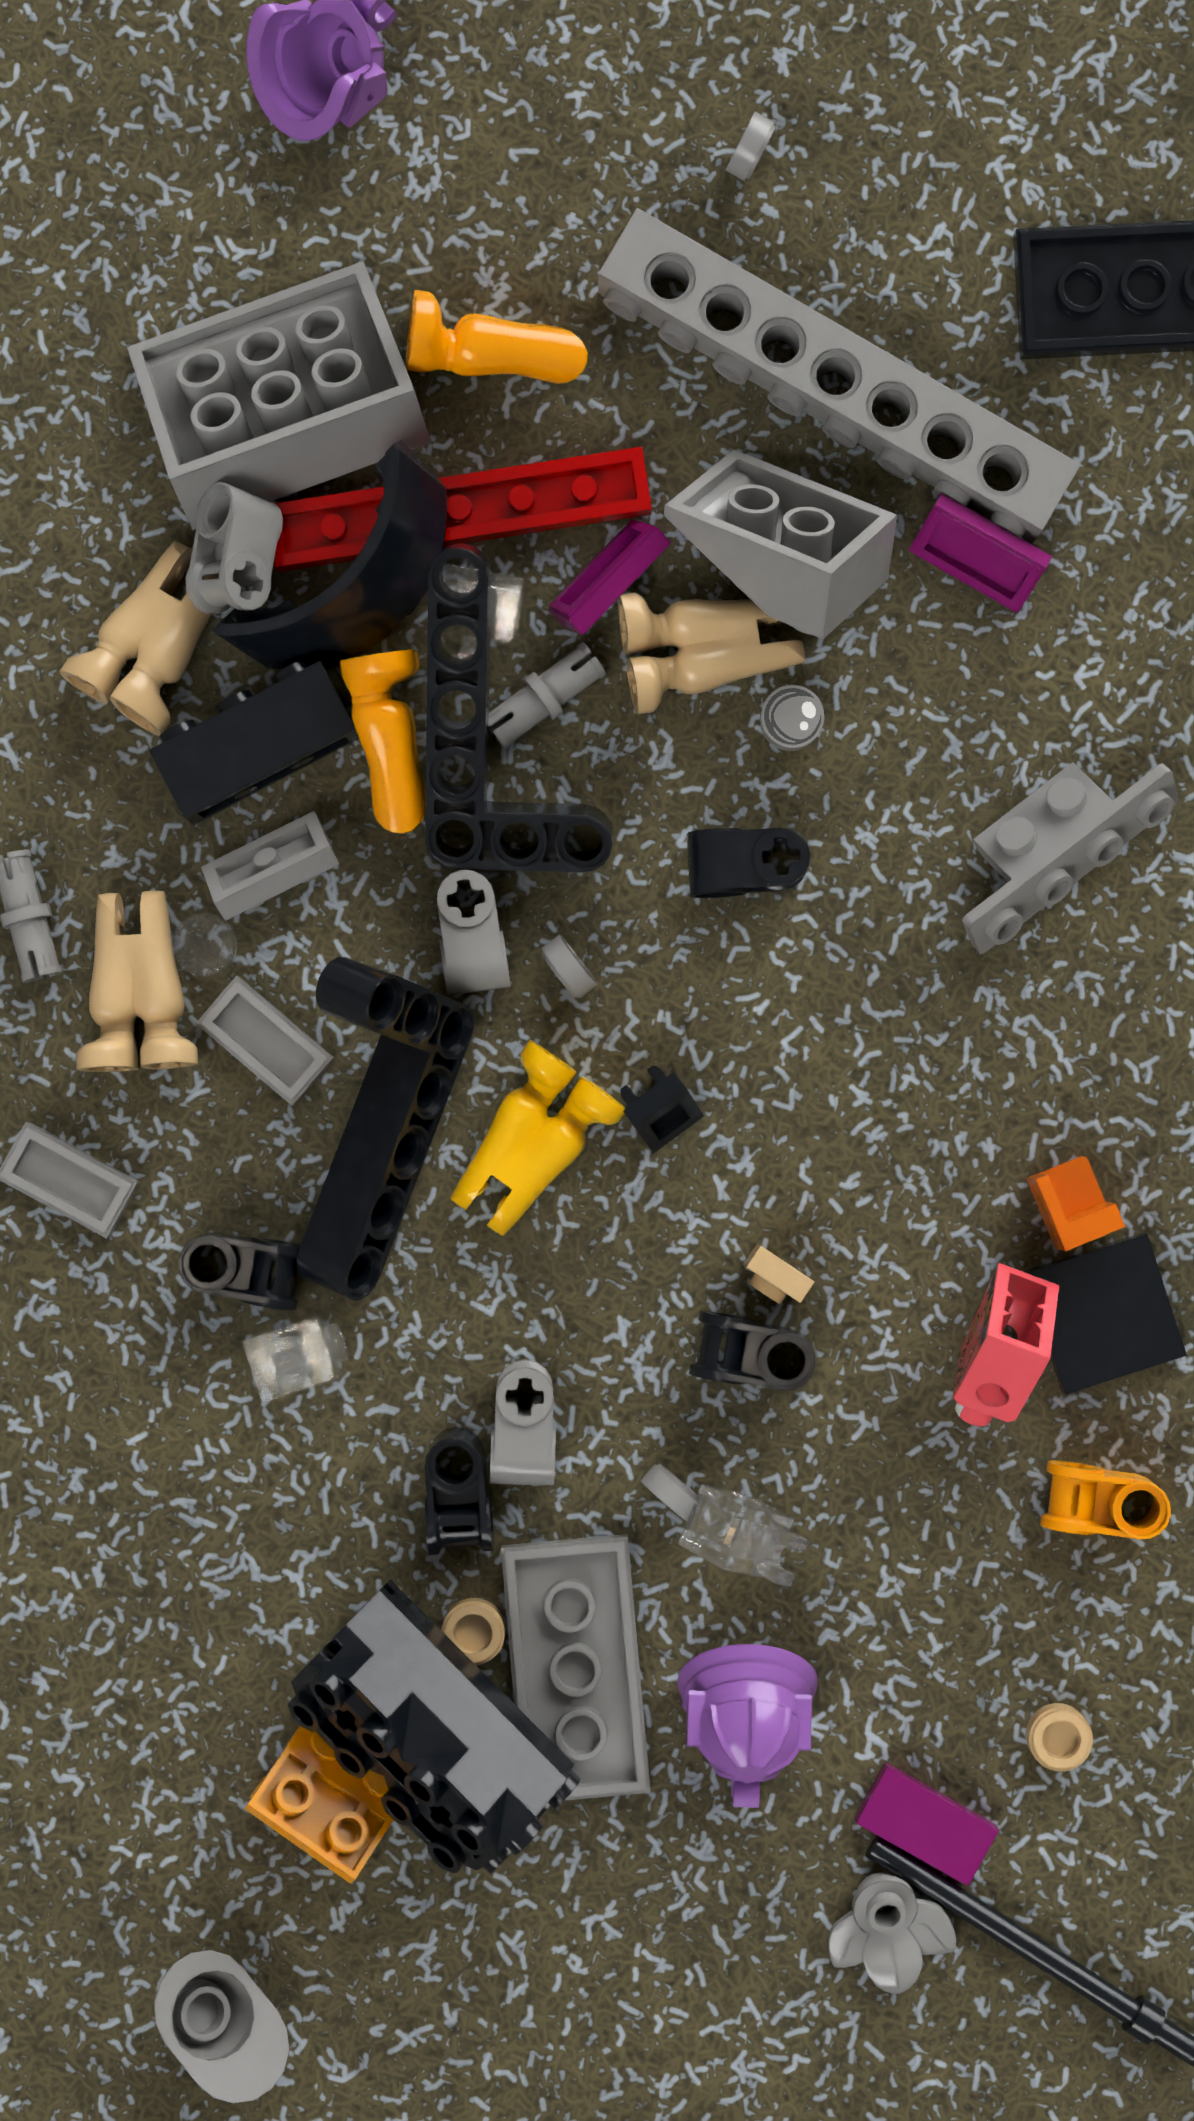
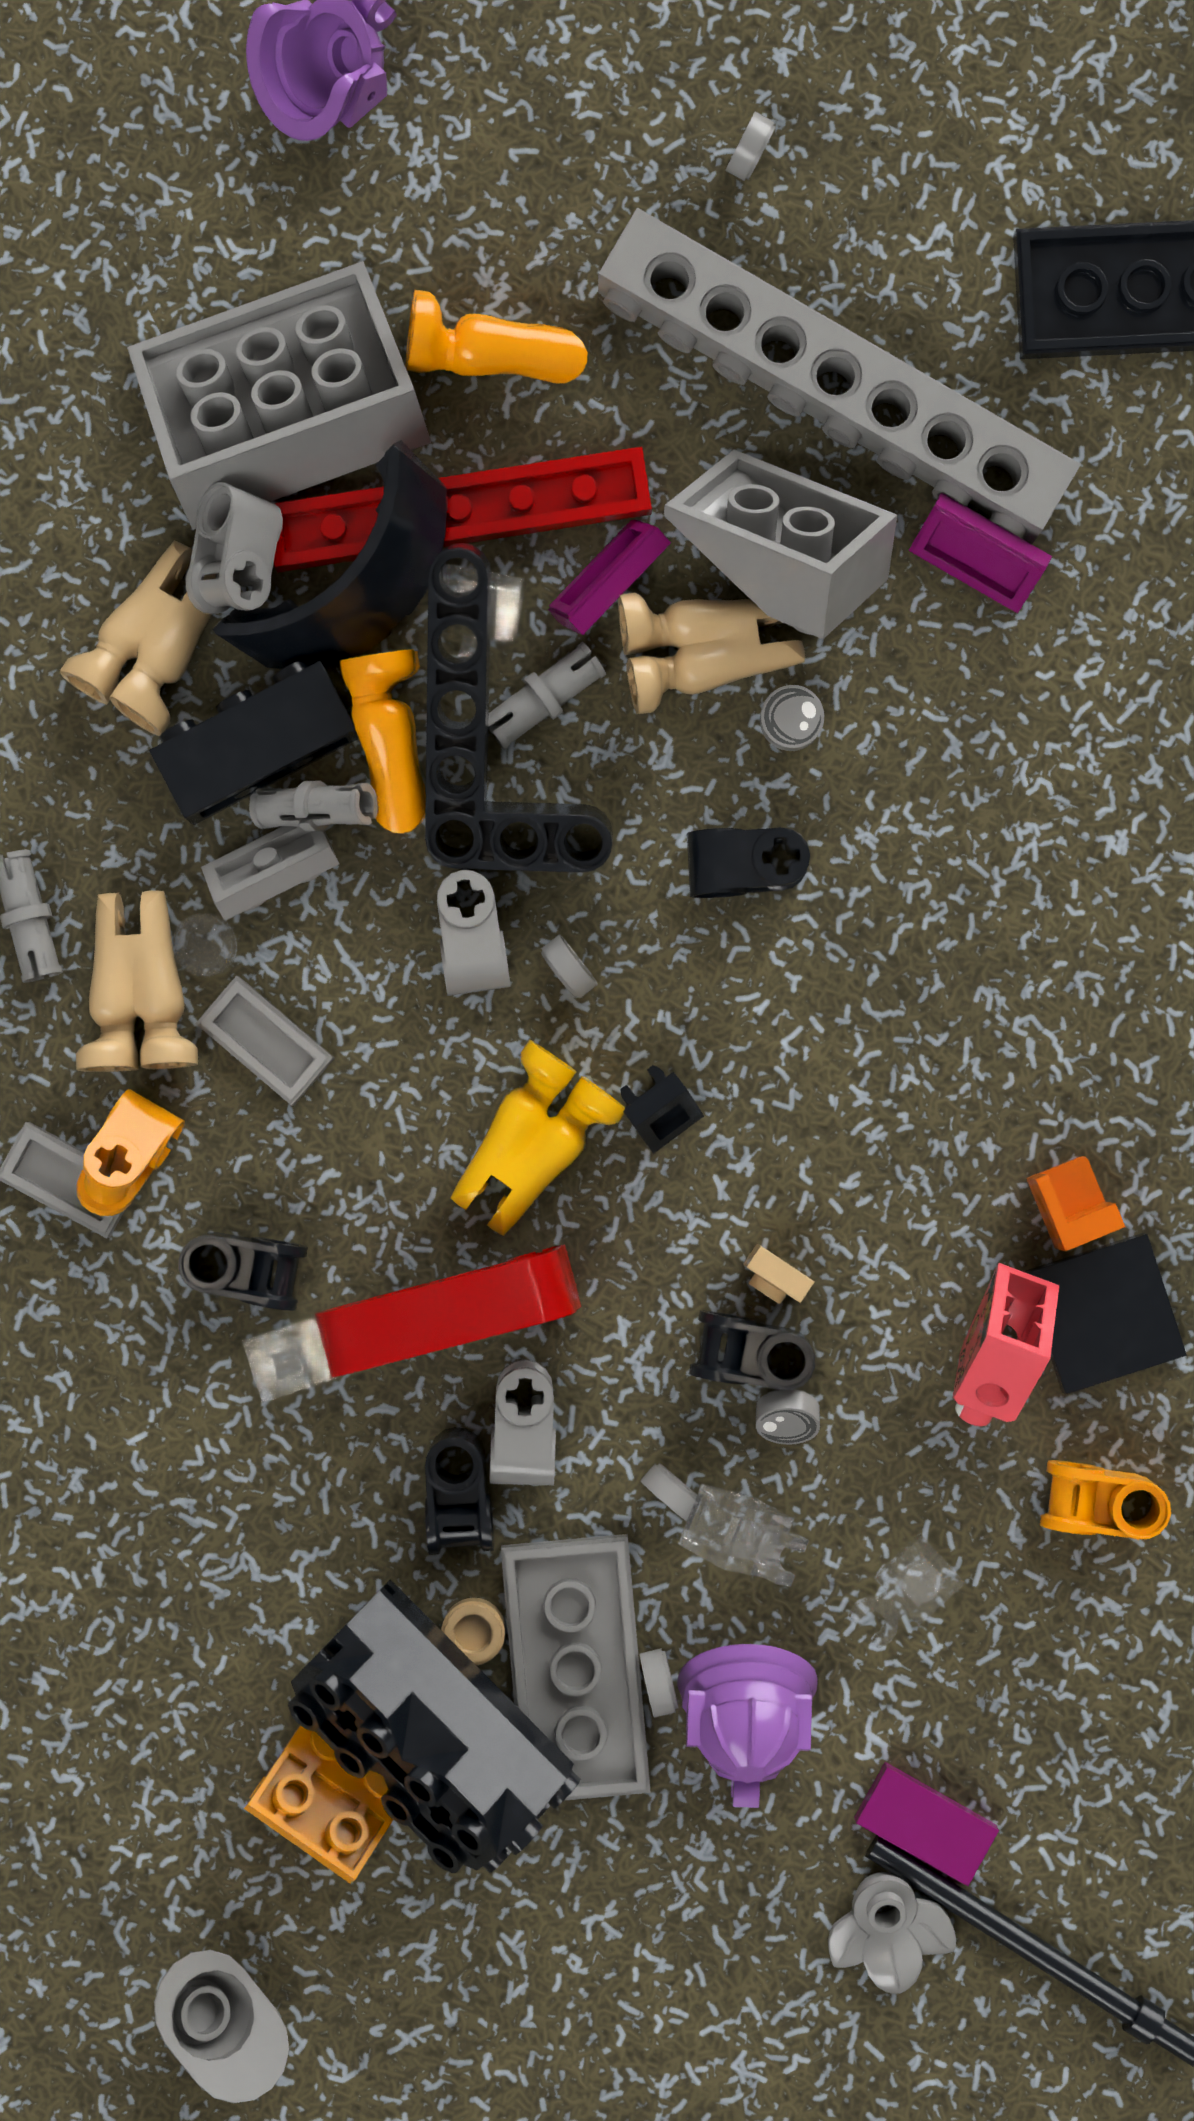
black beam [297,957,474,1301] -> none
light grey bracket [962,762,1179,954] -> none
tan tile [1026,1703,1093,1772] -> none
none -> light orange piece [76,1089,185,1216]
none -> light grey pin [249,781,378,832]
none -> red beam [315,1244,582,1377]
none -> light grey tile [640,1648,678,1718]
none -> light grey tile [756,1389,820,1445]
none -> clear plate [848,1532,965,1648]

